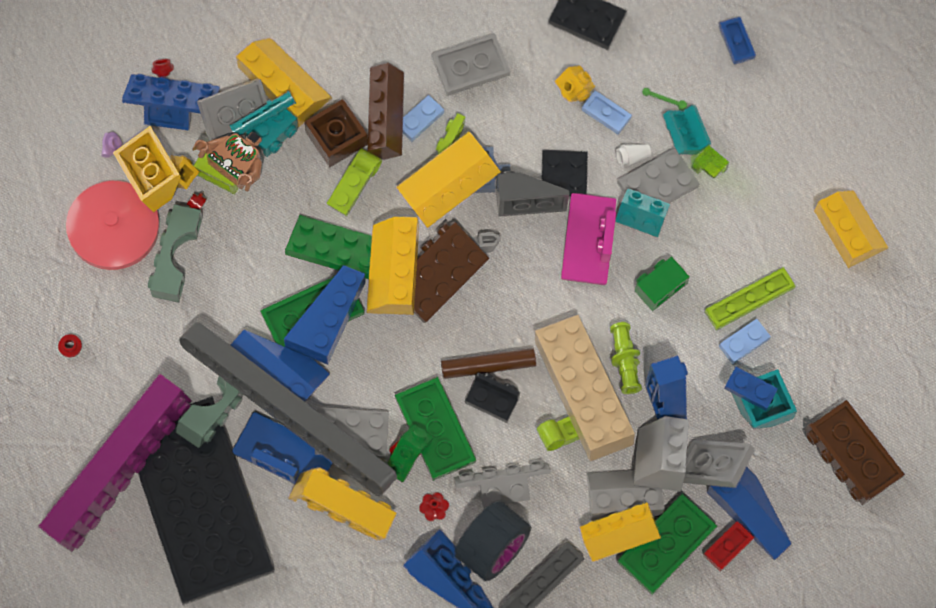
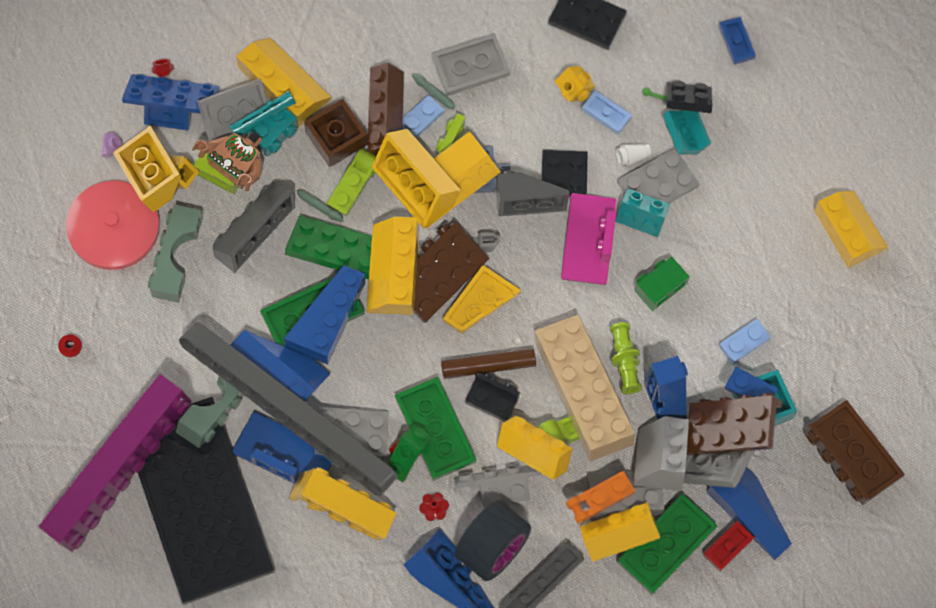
red plate [187,193,207,210] -> none
clear neon green panel [691,145,729,178] -> none
lime tile [704,267,796,331] -> none
none -> dark grey slope [212,183,295,273]
none -> sand green piece [297,190,343,222]
none -> yellow slope [371,129,460,229]
none -> sand green piece [412,73,455,109]
none -> yellow wing [443,265,521,334]
none -> yellow brick [497,416,573,480]
none -> orange plate [565,471,635,524]
none -> black plate [666,81,713,113]
none -> bracket [687,393,782,455]

